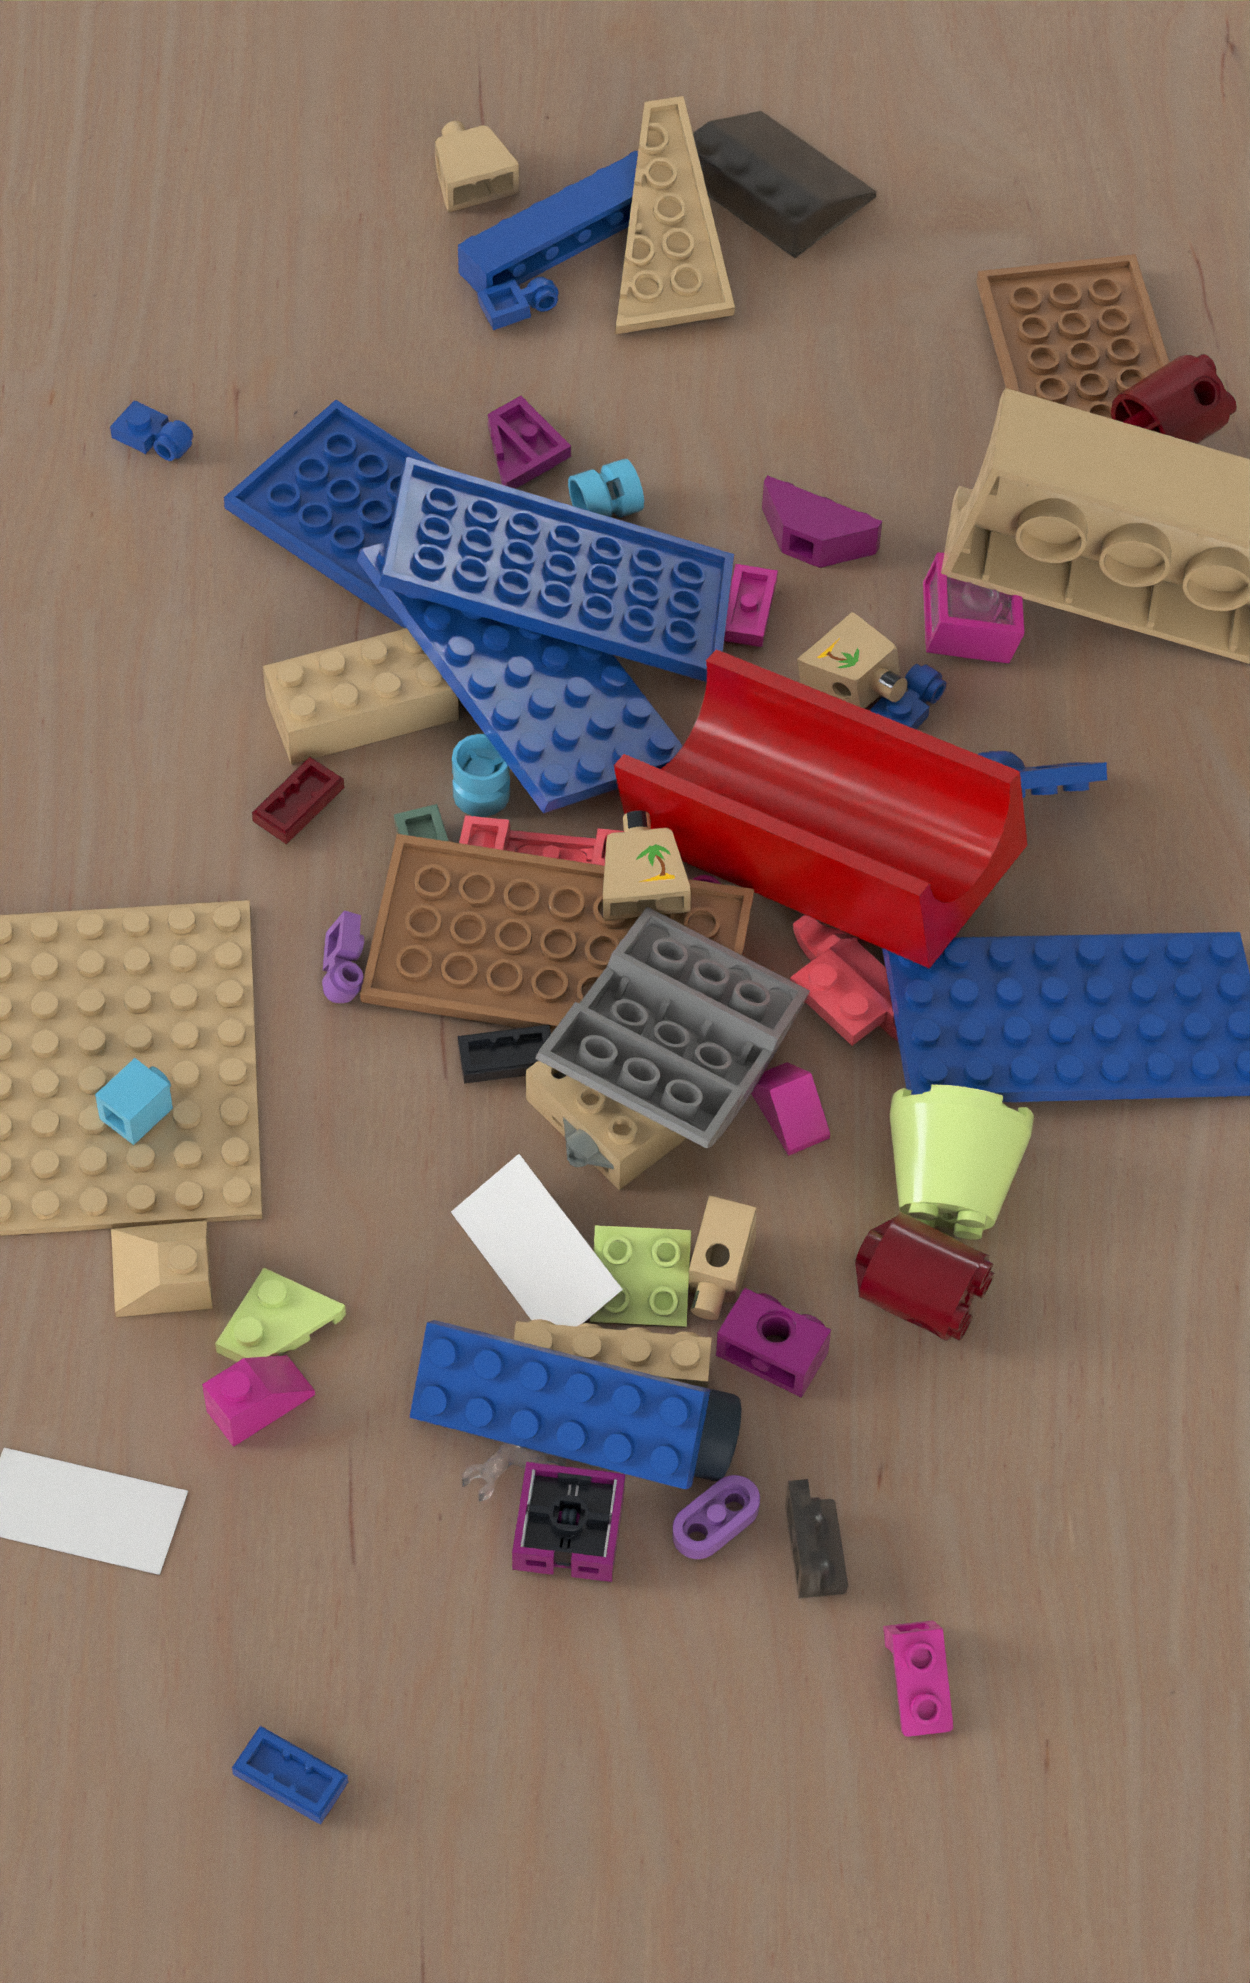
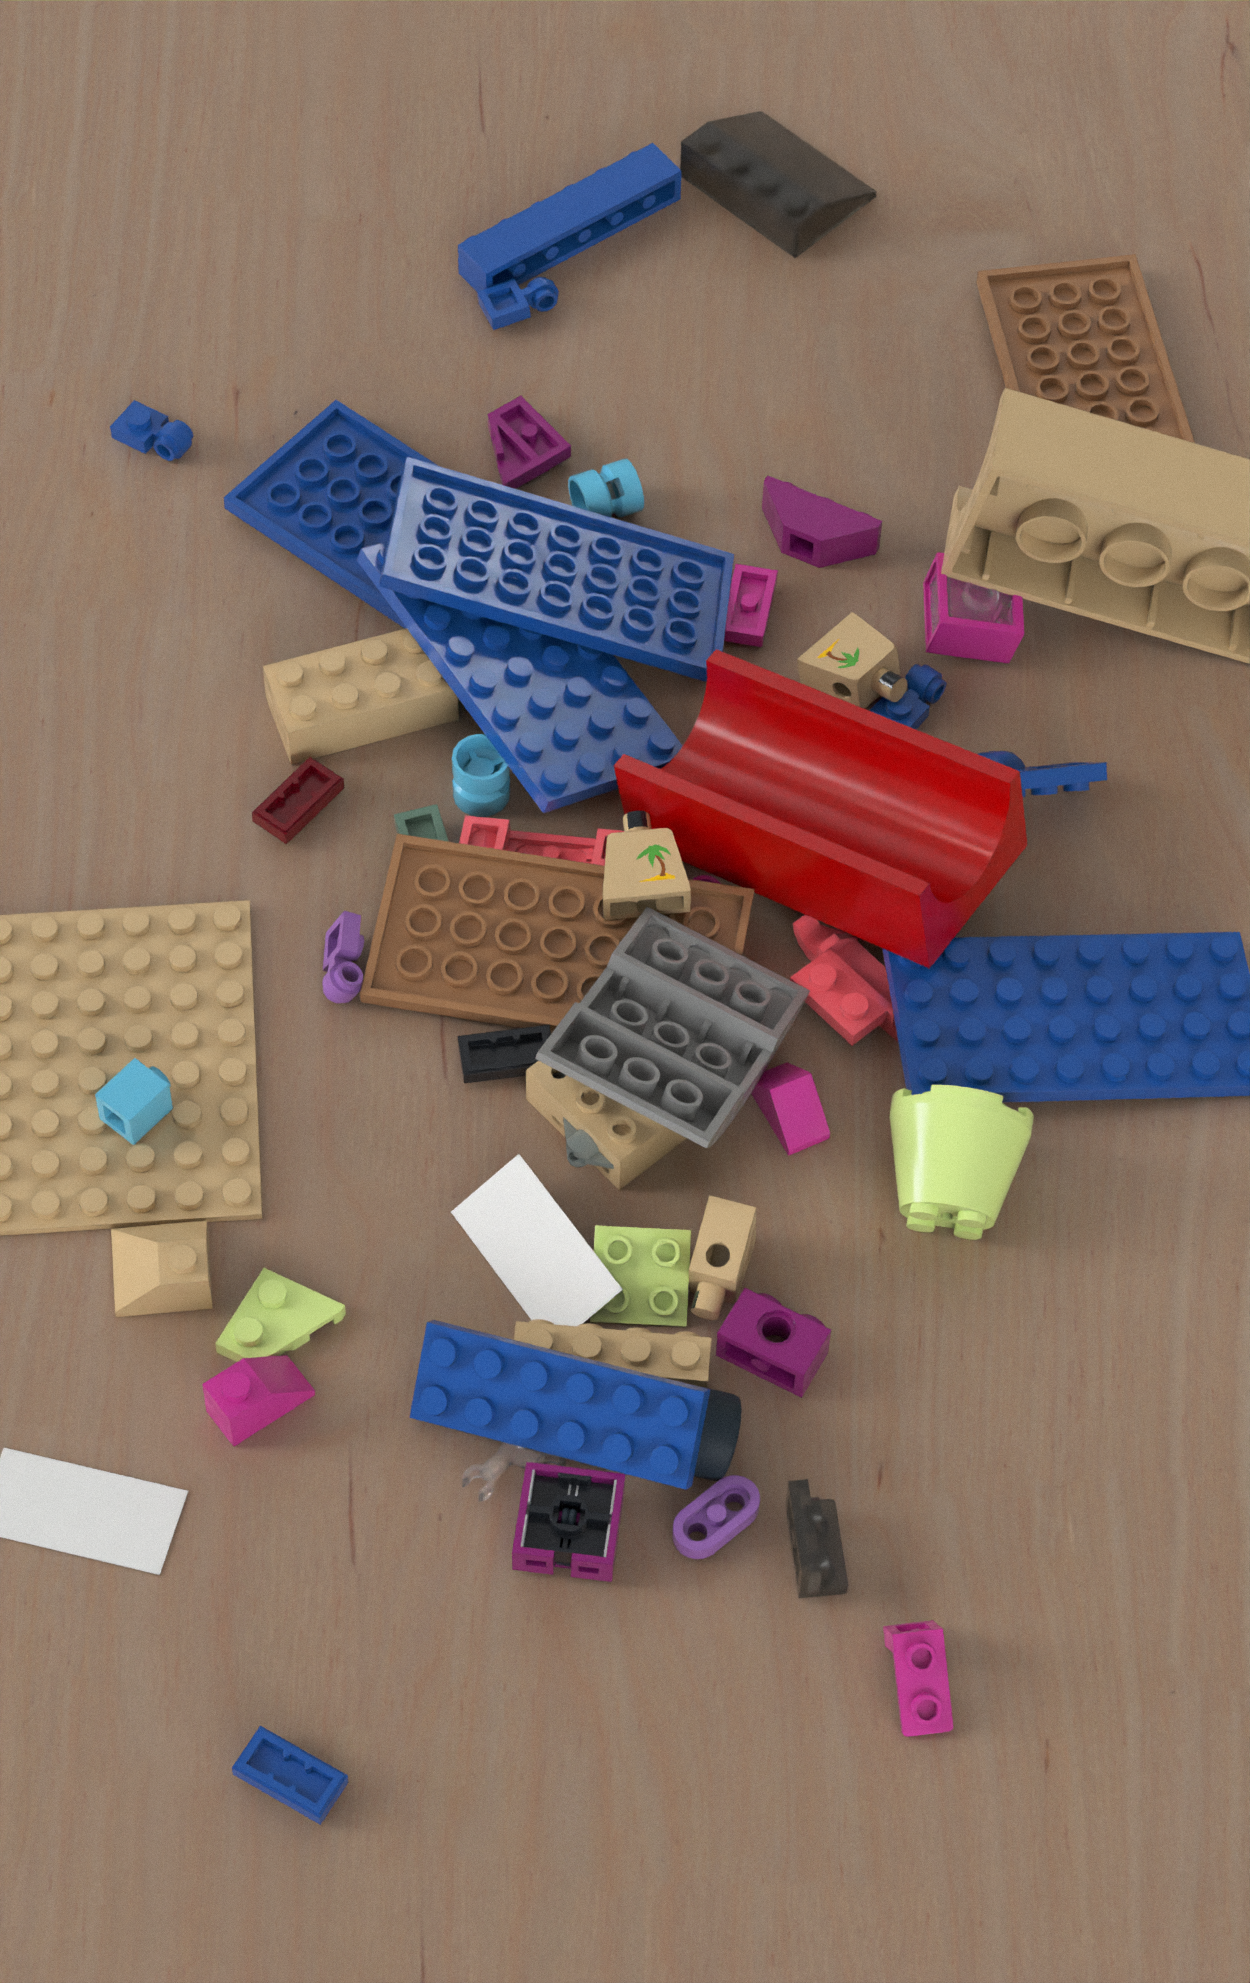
tan torso [435,121,519,213] -> none
tan wing [615,96,735,334] -> none
dark red cylinder [855,1212,995,1341] -> none
dark red cylinder [1111,354,1237,444] -> none

